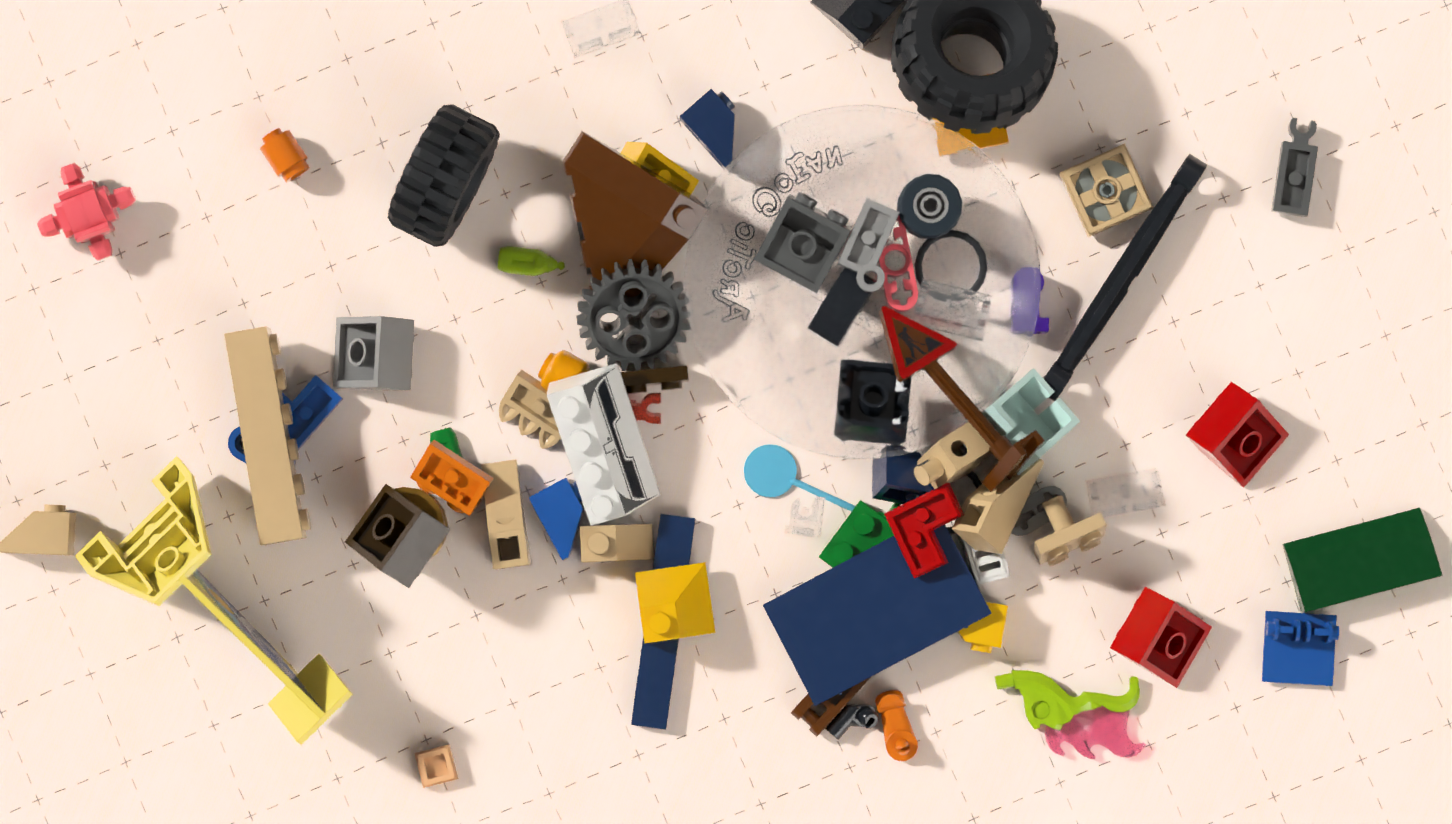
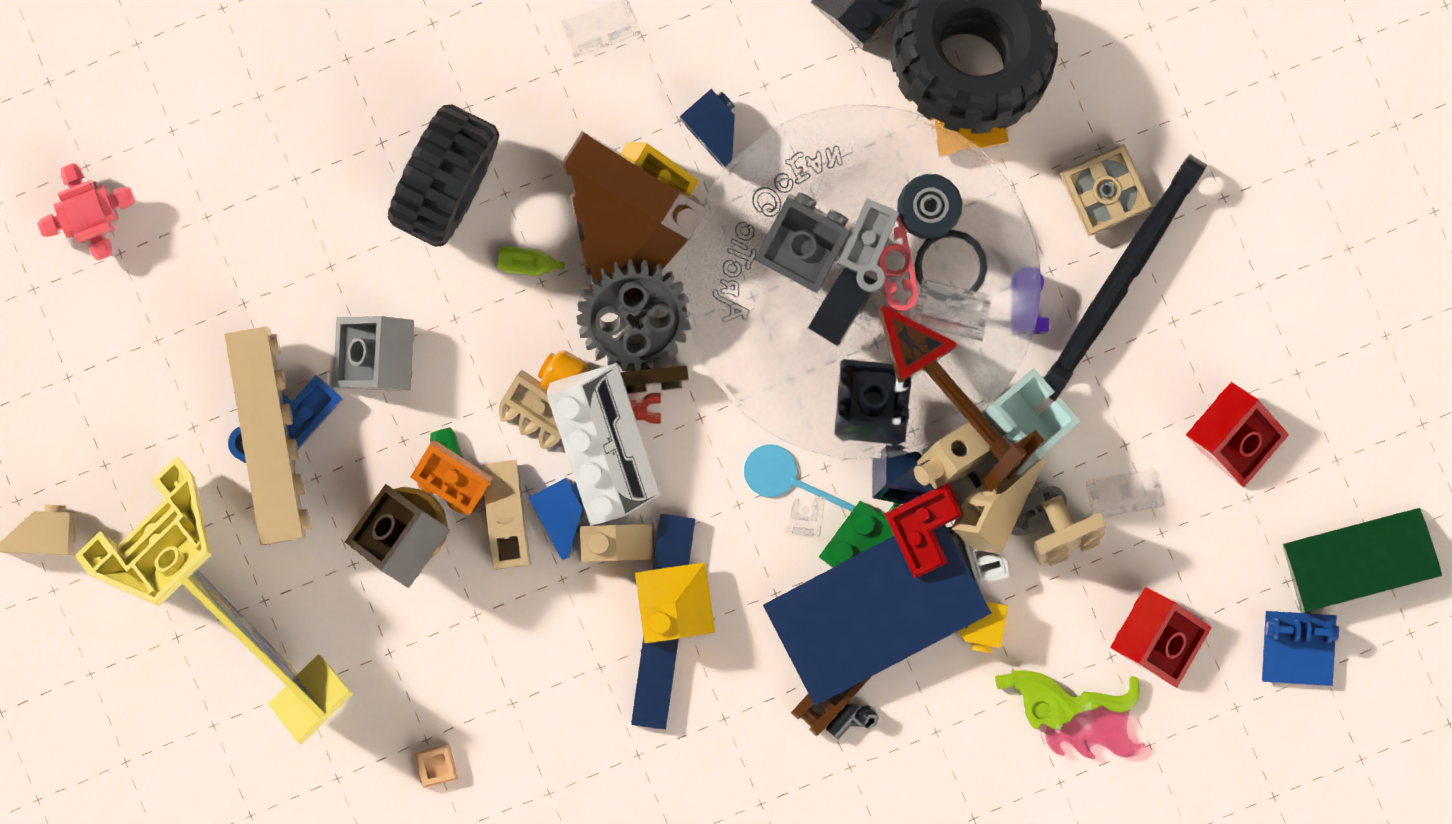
orange brick [260,128,310,183] -> none
orange piece [875,690,918,761] -> none
dark grey plate [1271,117,1318,217] -> none

